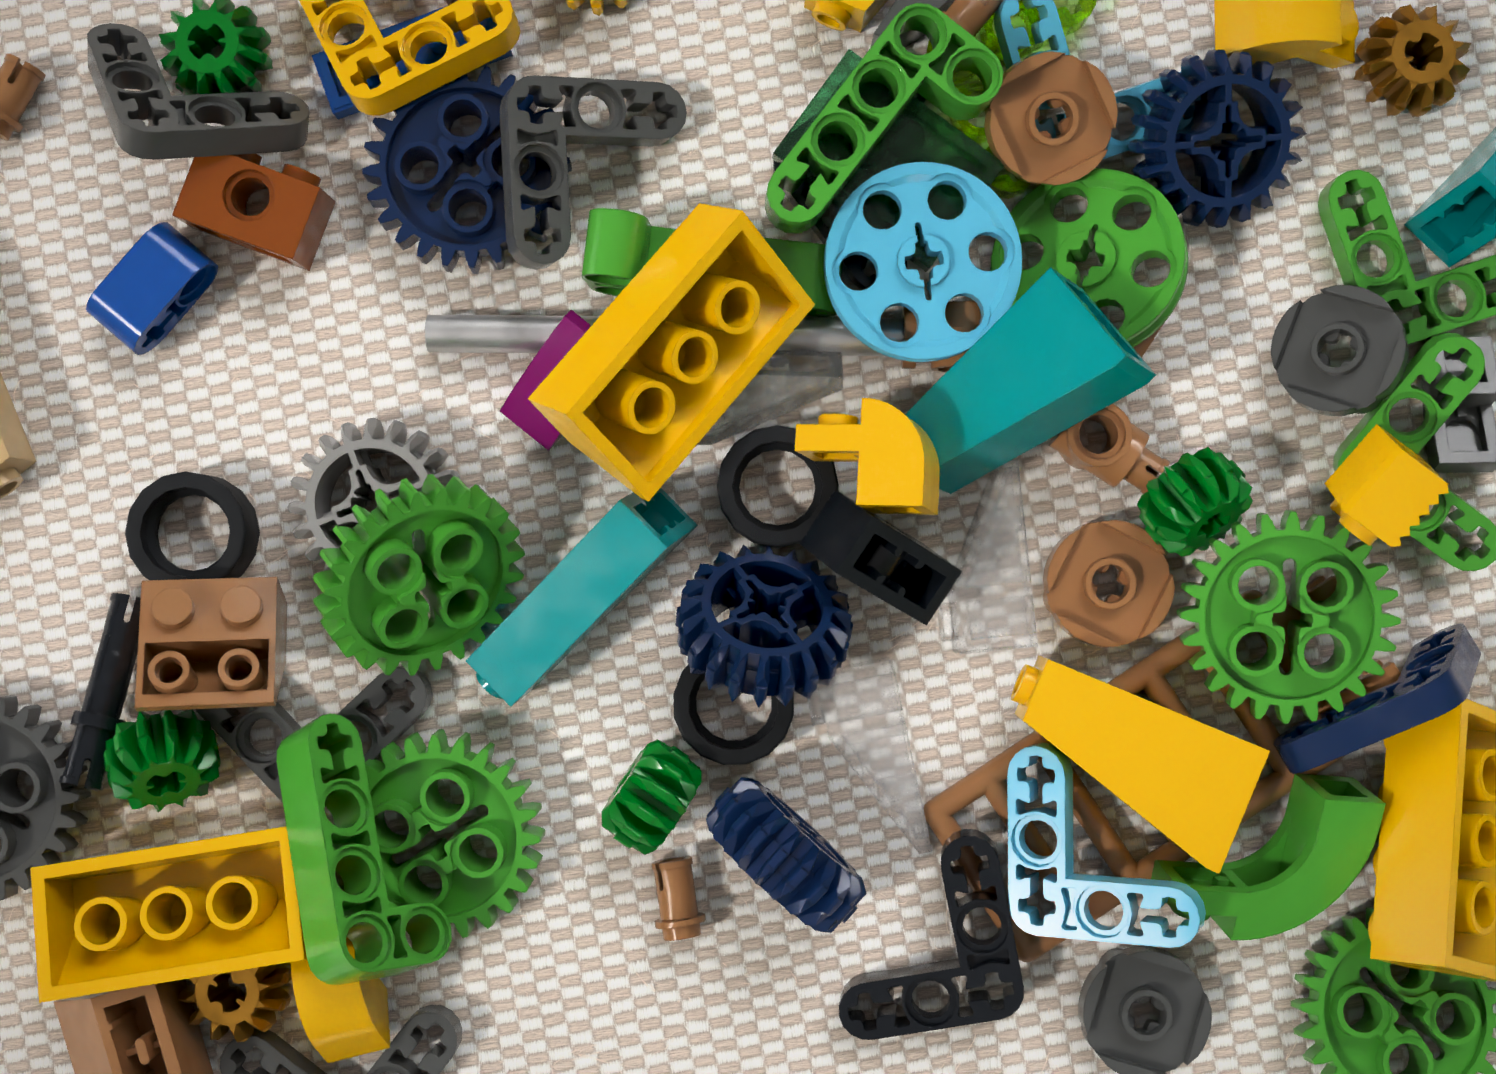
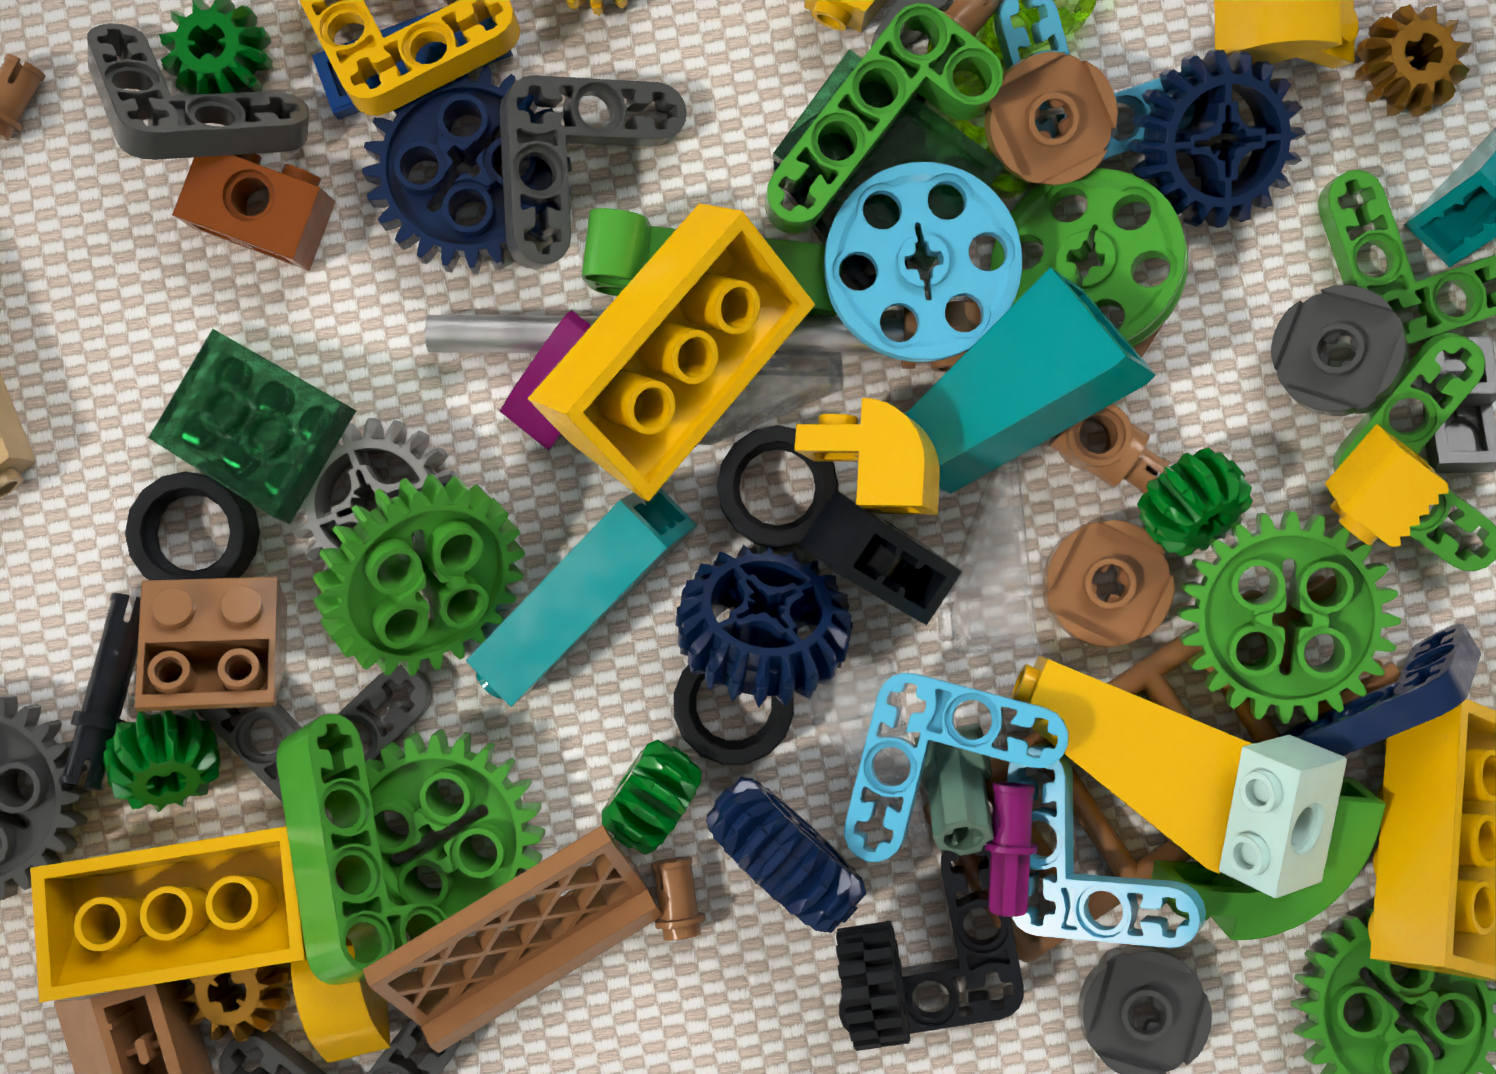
blue beam [86,222,218,355] -> none
none -> clear green plate [148,328,357,524]
none -> medium nougat fence [362,825,663,1053]
none -> black tyre [836,921,910,1051]
none -> medium azure beam [844,673,1069,862]
none -> sand green piece [915,723,994,856]
none -> magenta axle [984,782,1038,917]
none -> light aqua brick [1219,735,1347,899]

